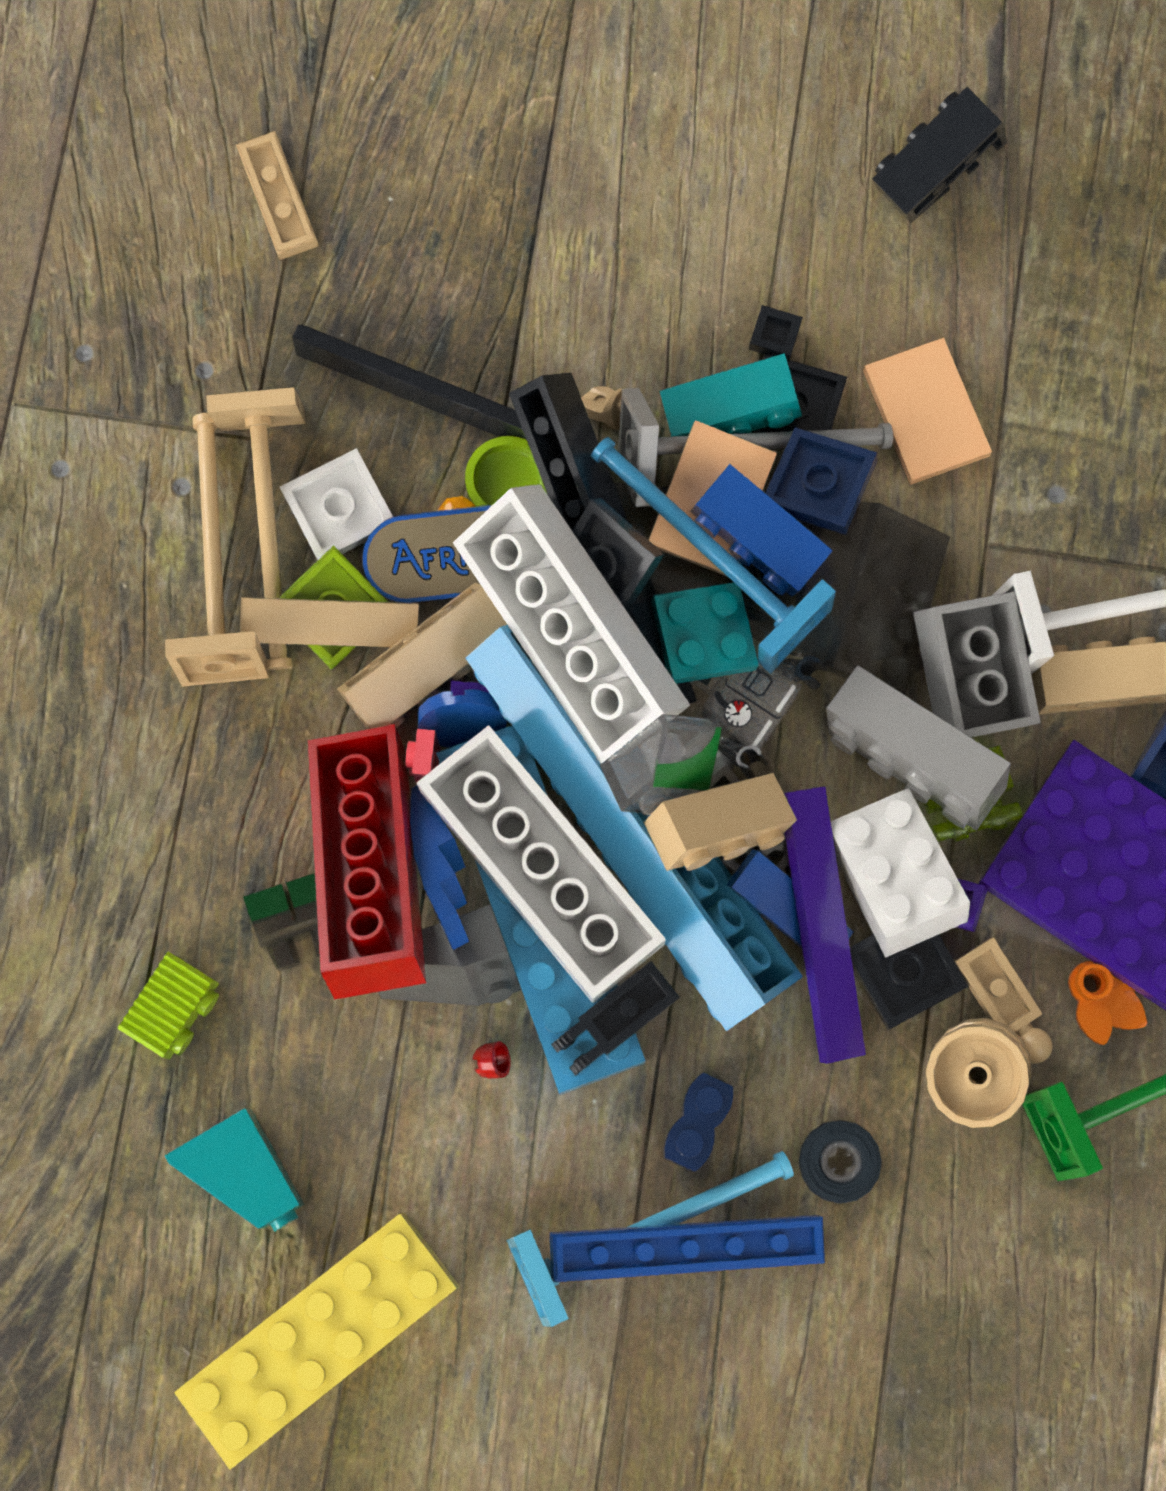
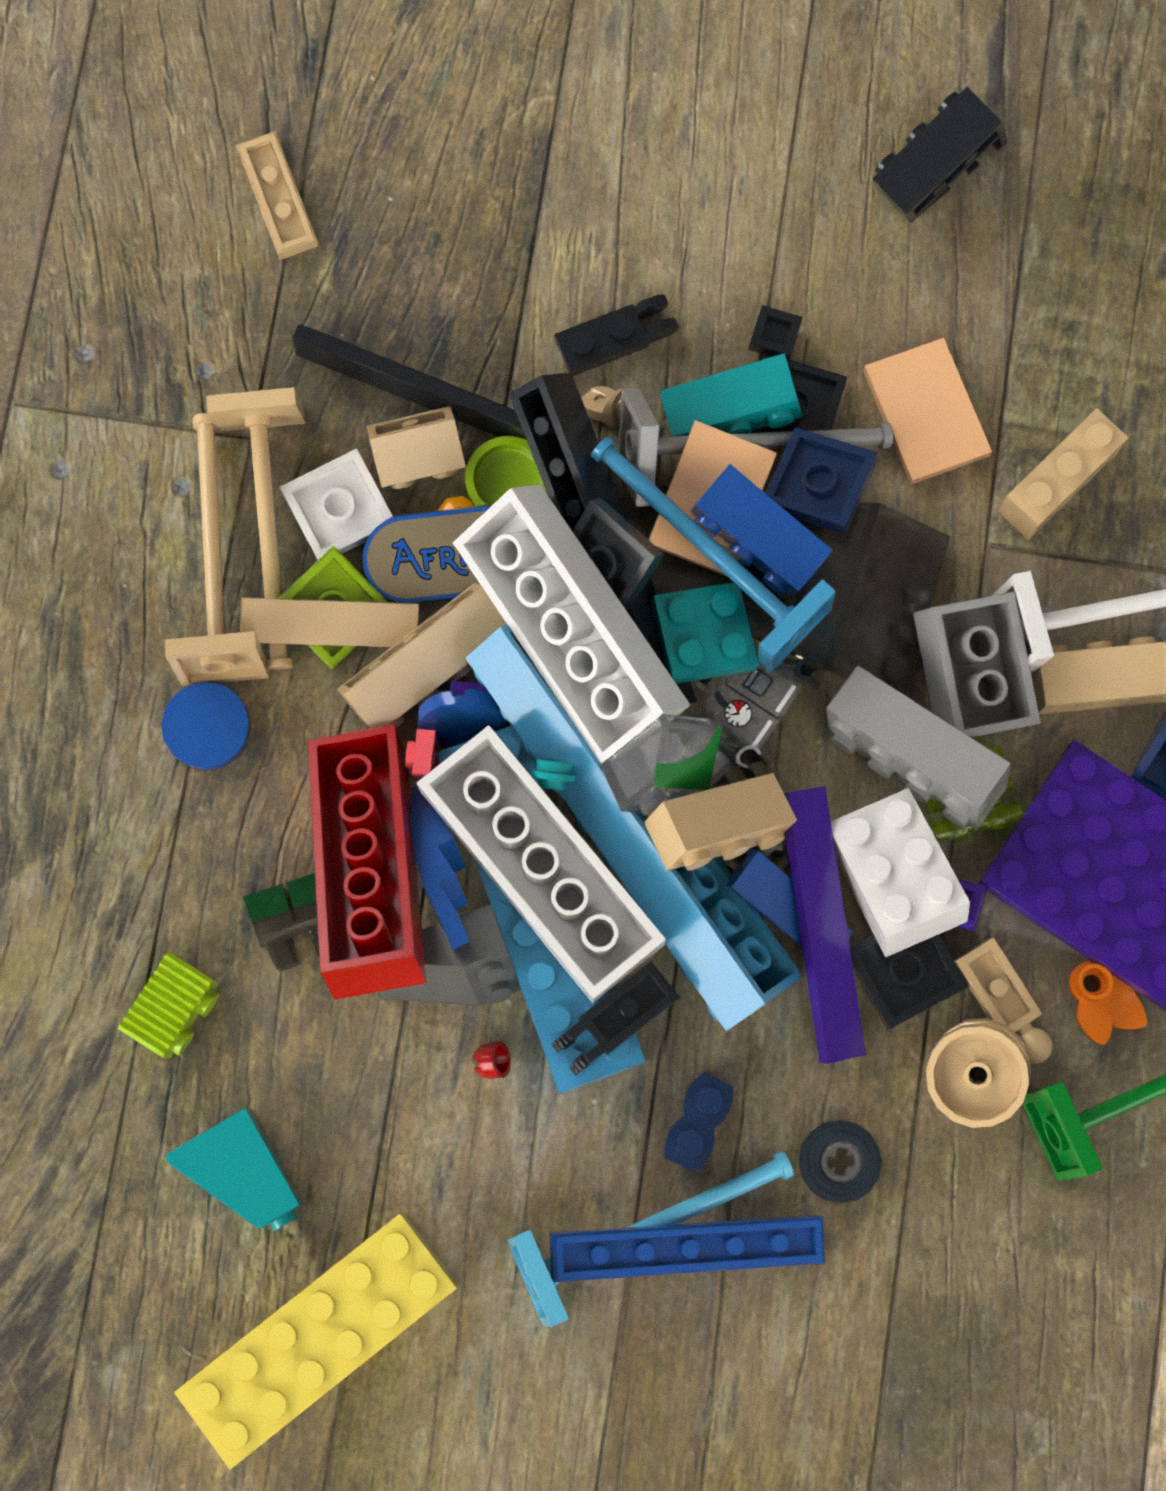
none -> blue tile [161,682,251,771]
none -> tan brick [366,406,466,489]
none -> teal plate [530,758,576,790]
none -> black hinge [554,294,679,376]
none -> tan brick [998,408,1129,541]

